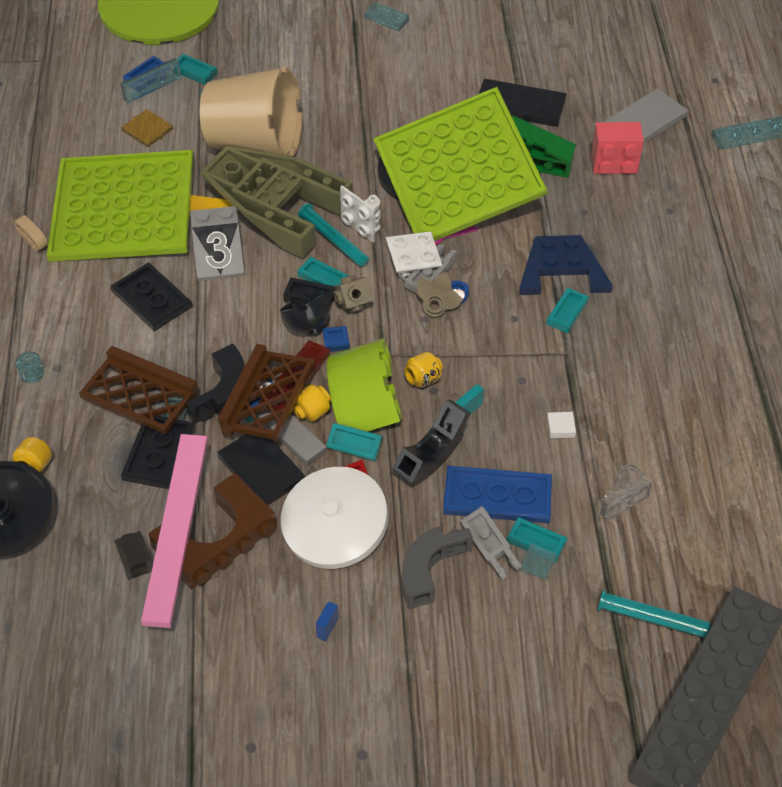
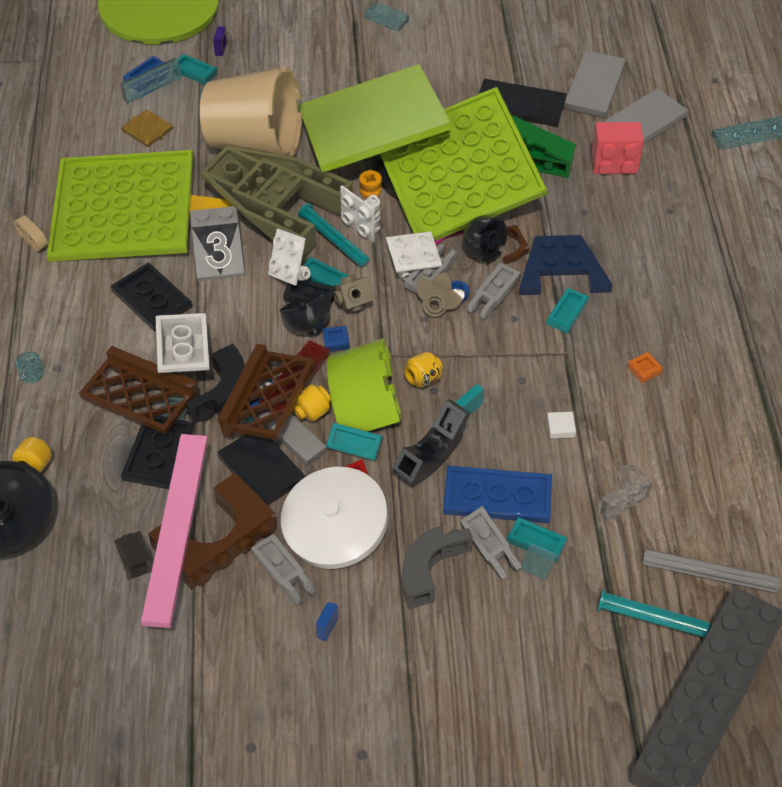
none -> white slope [156,313,210,373]
none -> dark purple tile [213,26,227,56]
none -> light grey hinge [250,534,316,605]
none -> white hinge [268,228,311,285]
none -> lime tile [298,64,452,173]
none -> light orange wheel [359,170,382,199]
none -> black cylinder [463,215,507,263]
none -> light grey hinge [467,263,521,320]
none -> reddish brown cap [503,225,529,264]
none -> light grey tile [564,50,626,118]
none -> orange tile [627,352,663,383]
none -> light grey axle [643,549,781,593]

